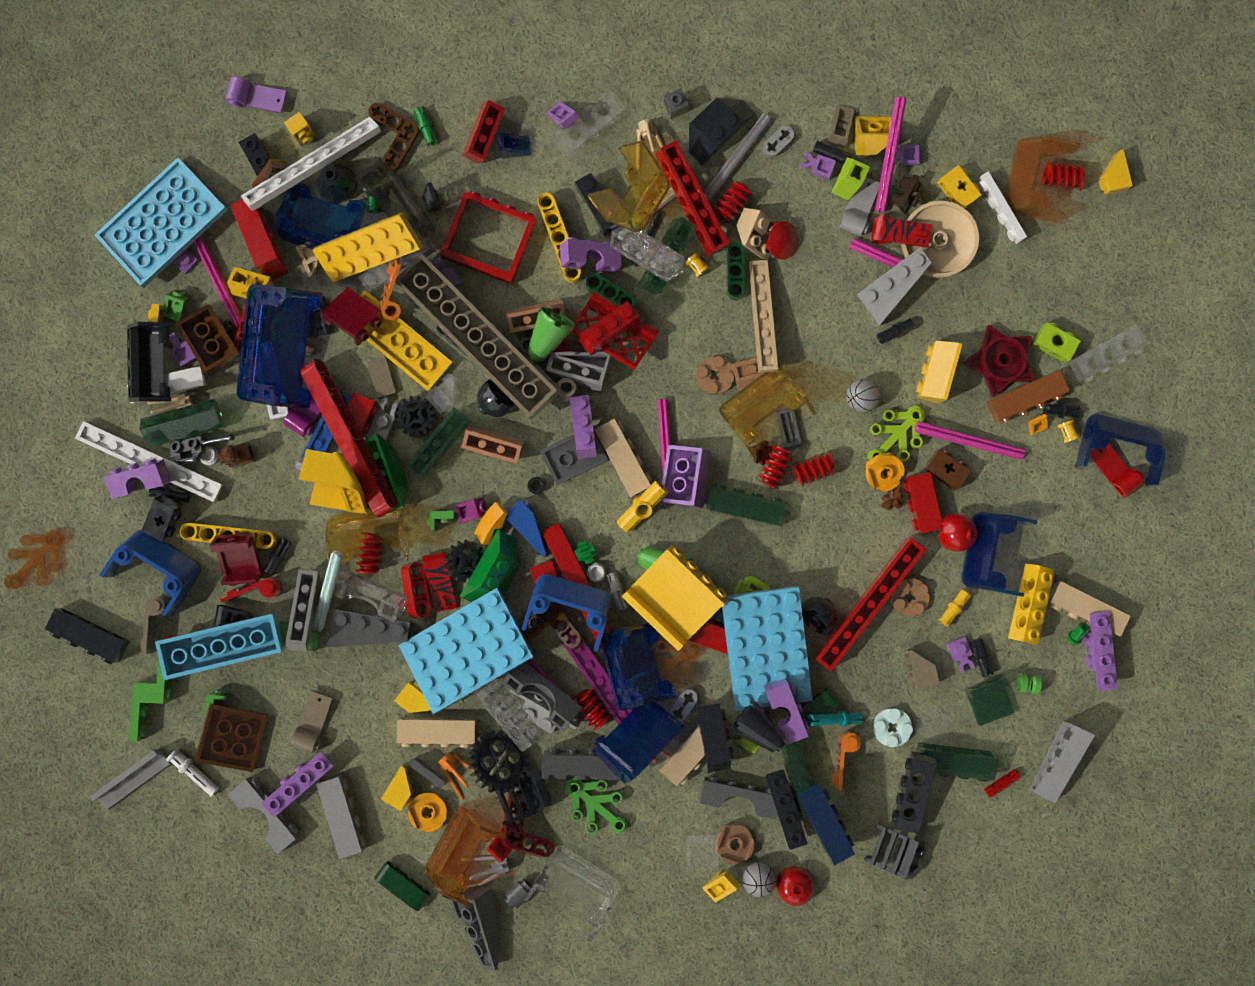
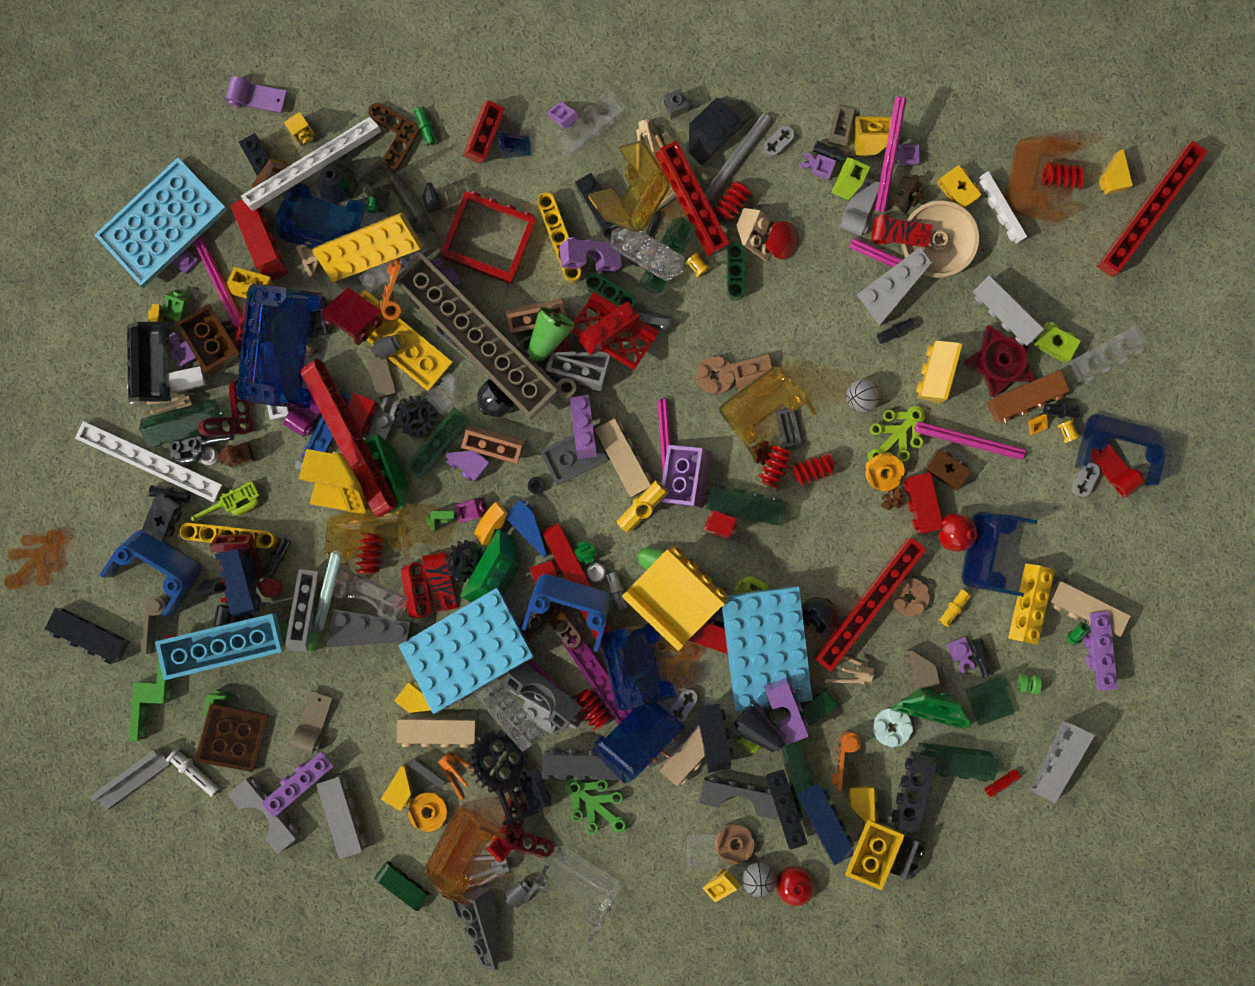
medium lavender arch [104,458,171,499] -> none
tan plate [748,260,778,373] -> none
teal pin [807,711,862,727] -> none
none -> lime piece [191,481,260,521]
none -> black slope [195,578,224,596]
none -> dark red beam [198,379,253,436]
none -> dark blue wedge [214,549,261,616]
none -> dark grey brick [371,335,402,360]
none -> medium lavender slope [445,451,490,481]
none -> dark grey plate [637,310,675,330]
none -> red arch [702,510,738,539]
none -> tan plant [825,655,874,684]
none -> yellow slope [845,819,904,890]
none -> yellow slope [848,786,878,822]
none -> green wedge [891,688,972,730]
none -> light grey brick [973,275,1047,346]
none -> light grey beam [1072,463,1100,497]
none -> red brick [1096,140,1208,277]

